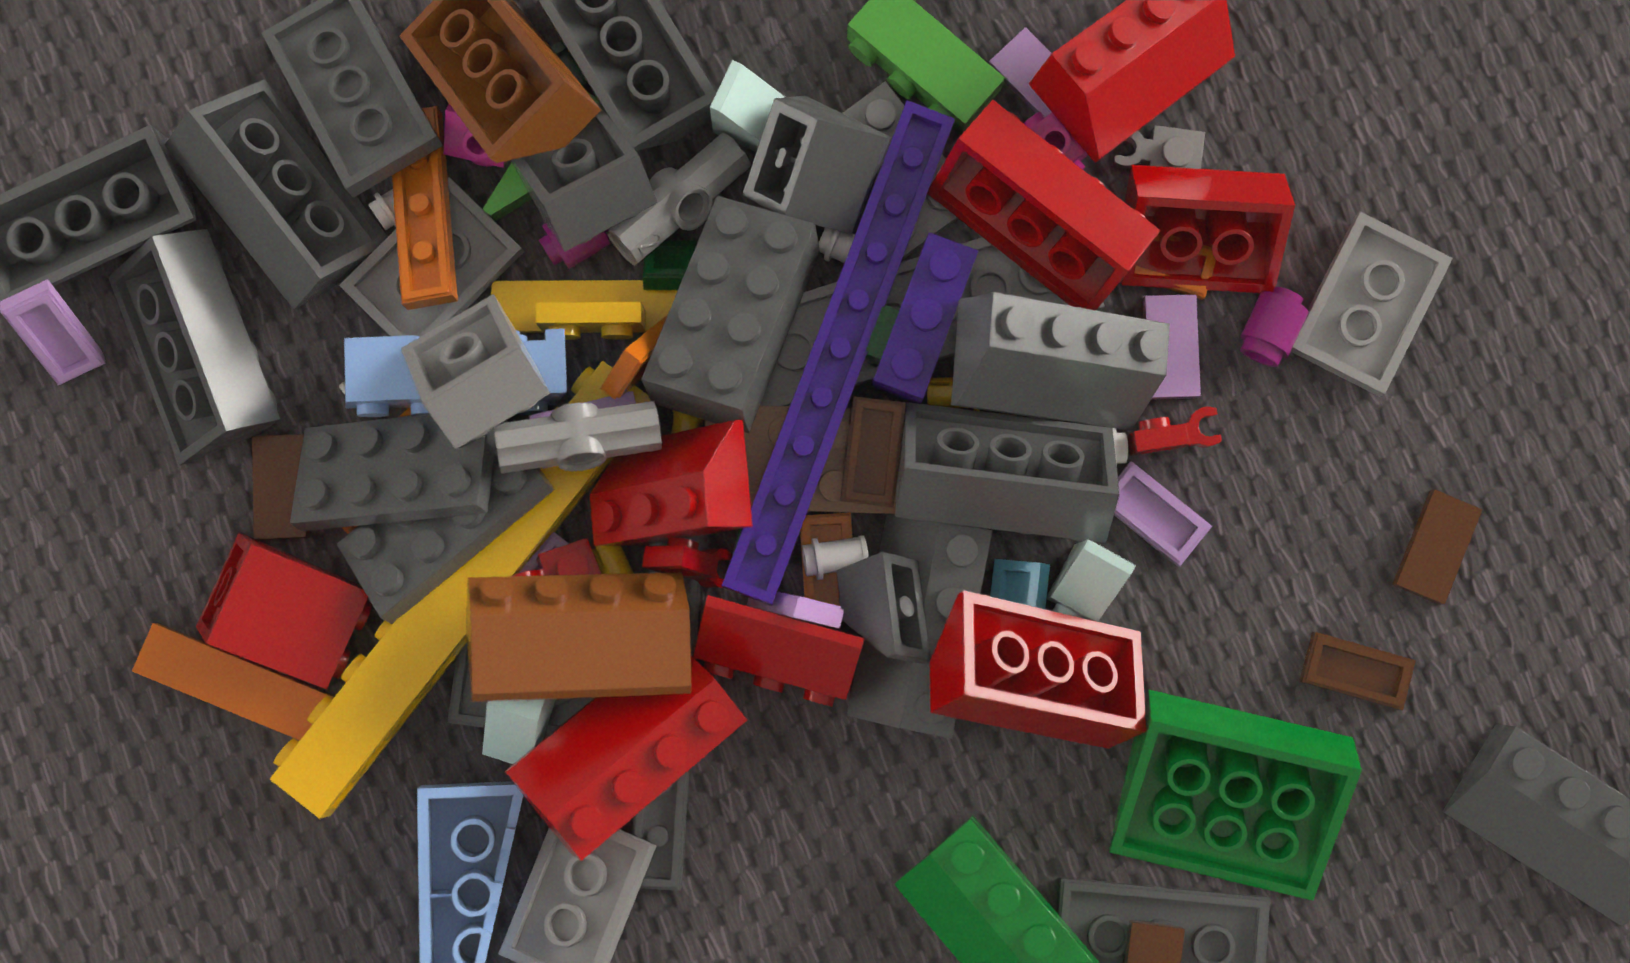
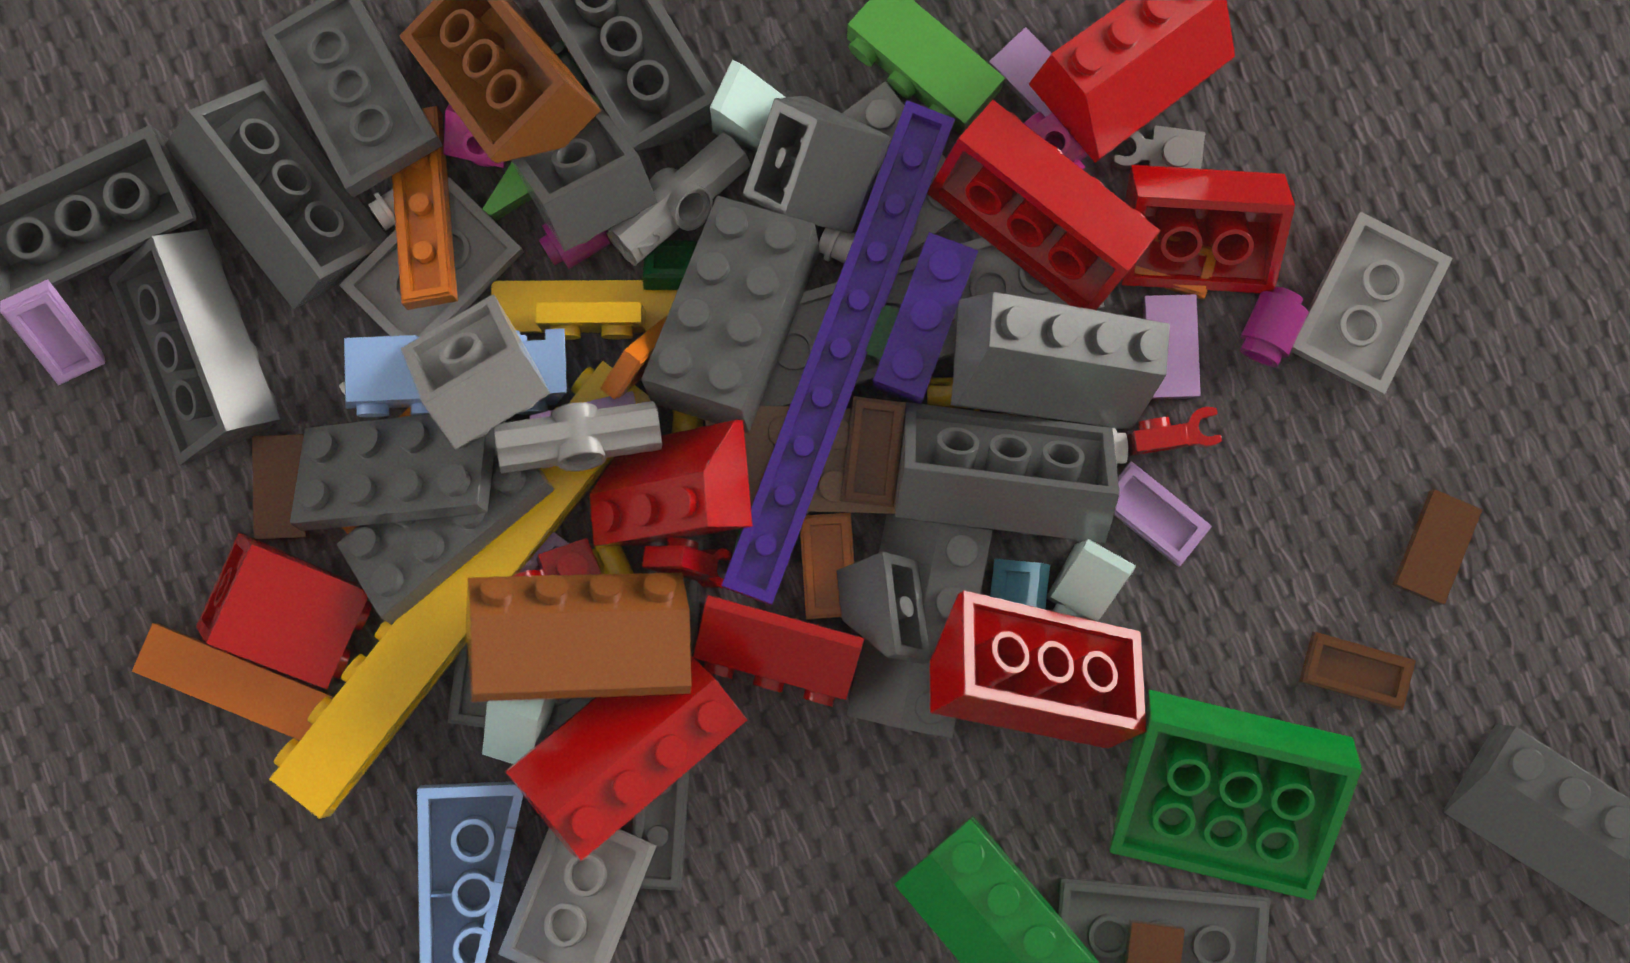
lavender tile [747,592,844,628] -> none
white pin [802,535,869,580] -> none

